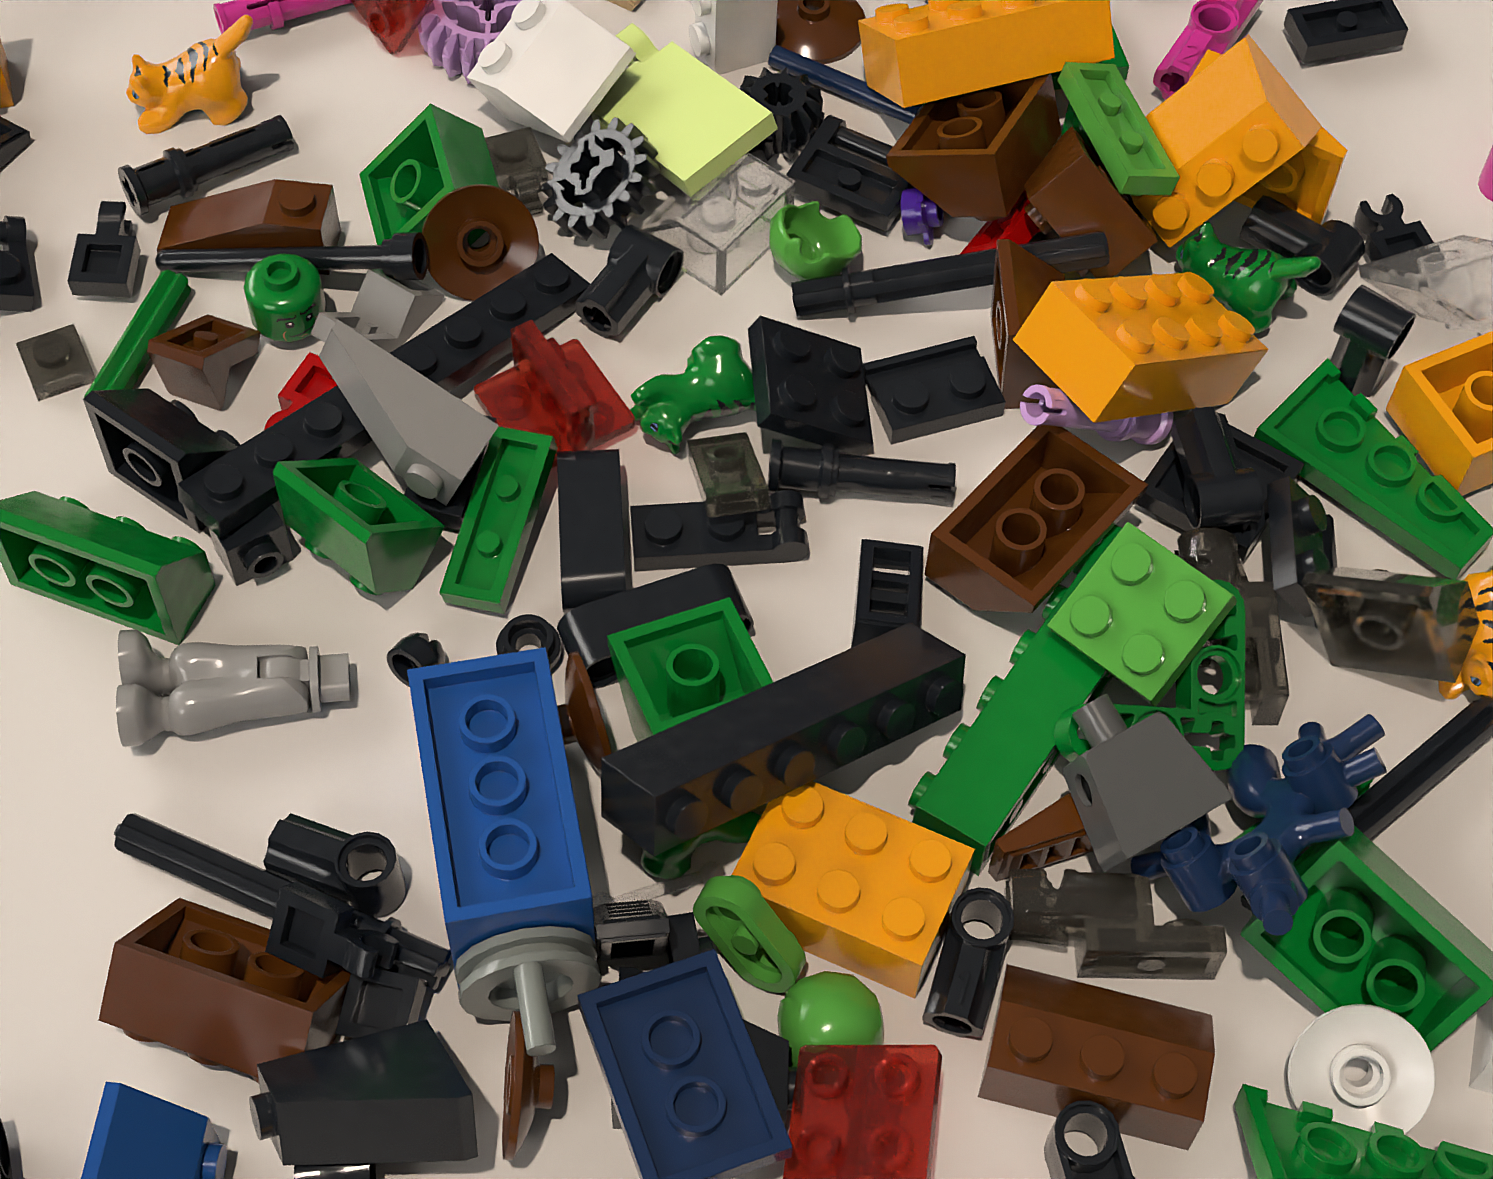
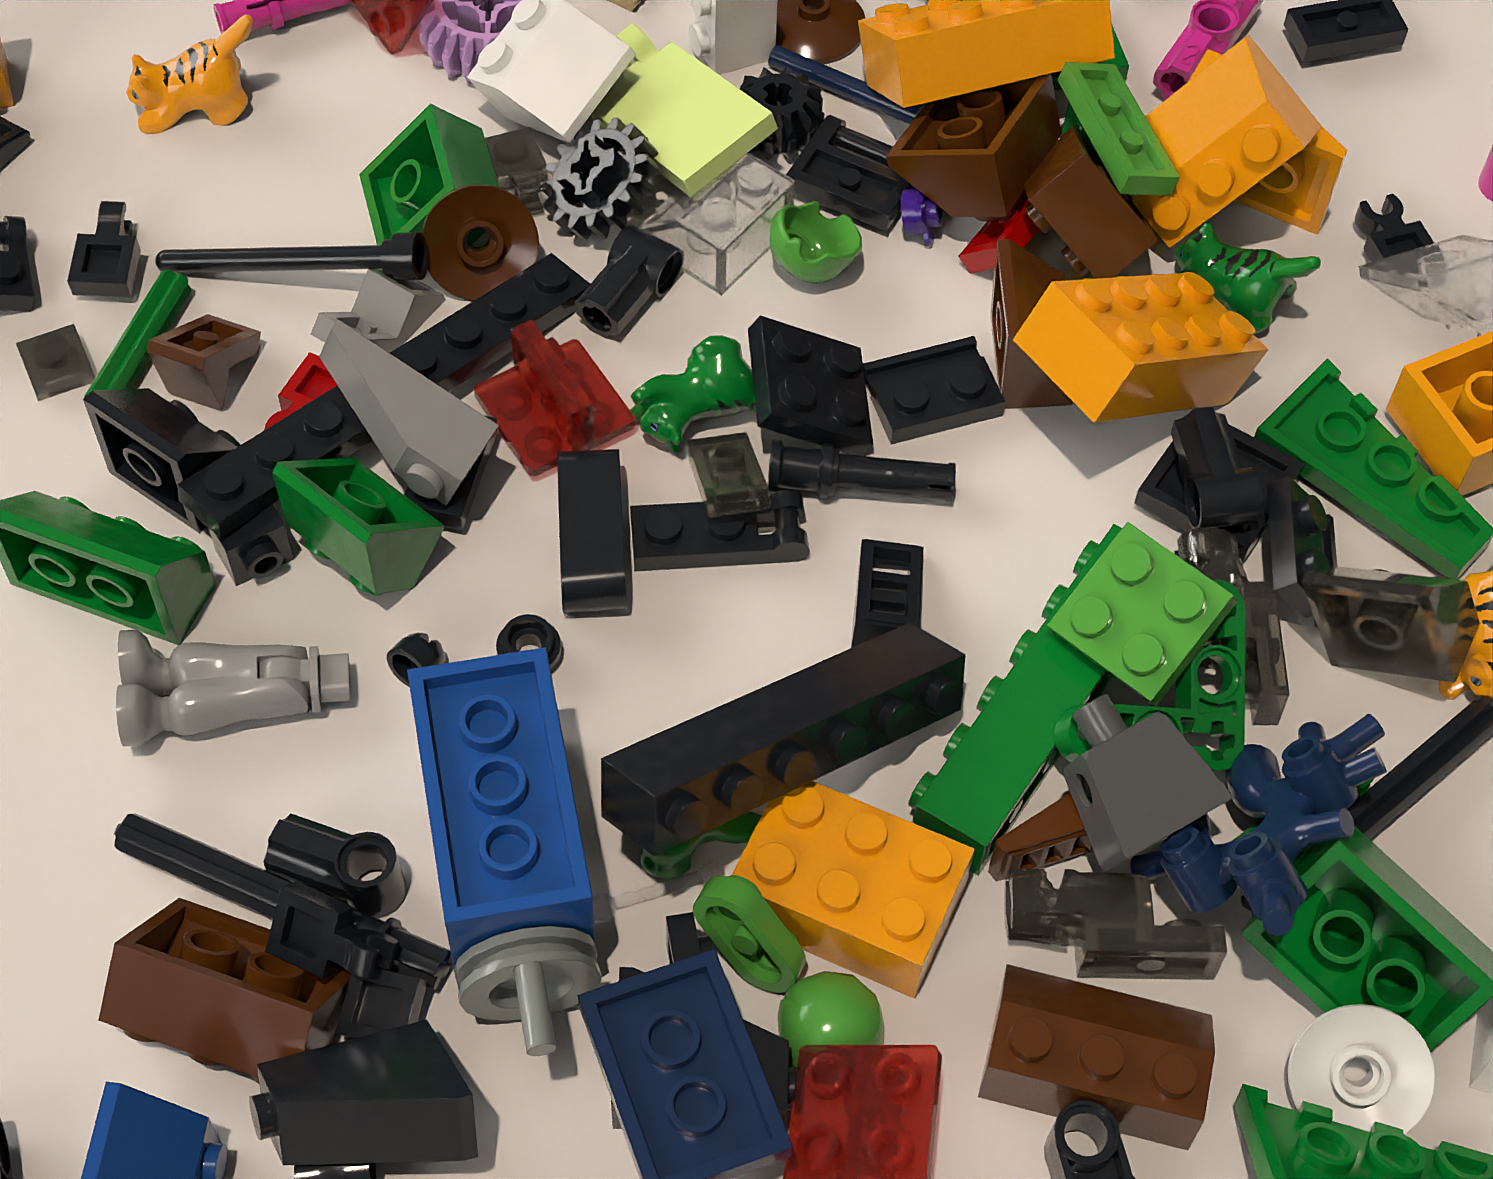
black pin [118,115,294,216] -> none
reddish brown slope [157,179,341,275] -> none
green head [243,253,327,342] -> none
green plate [439,426,558,614] -> none
reddish brown dish [502,1011,555,1160] -> none
black beam [557,564,754,689] -> none
reddish brown dish [557,651,612,774] -> none
black slope [593,899,670,961] -> none
green slope [607,597,773,742] -> none
black axle [791,231,1110,317] -> none
black piece [922,887,1014,1037] -> none
reddish brown slope [924,425,1148,613] -> none
lavender pin [1020,384,1174,445] -> none
black piece [1239,195,1365,296] -> none
black piece [1330,284,1416,397] -> none

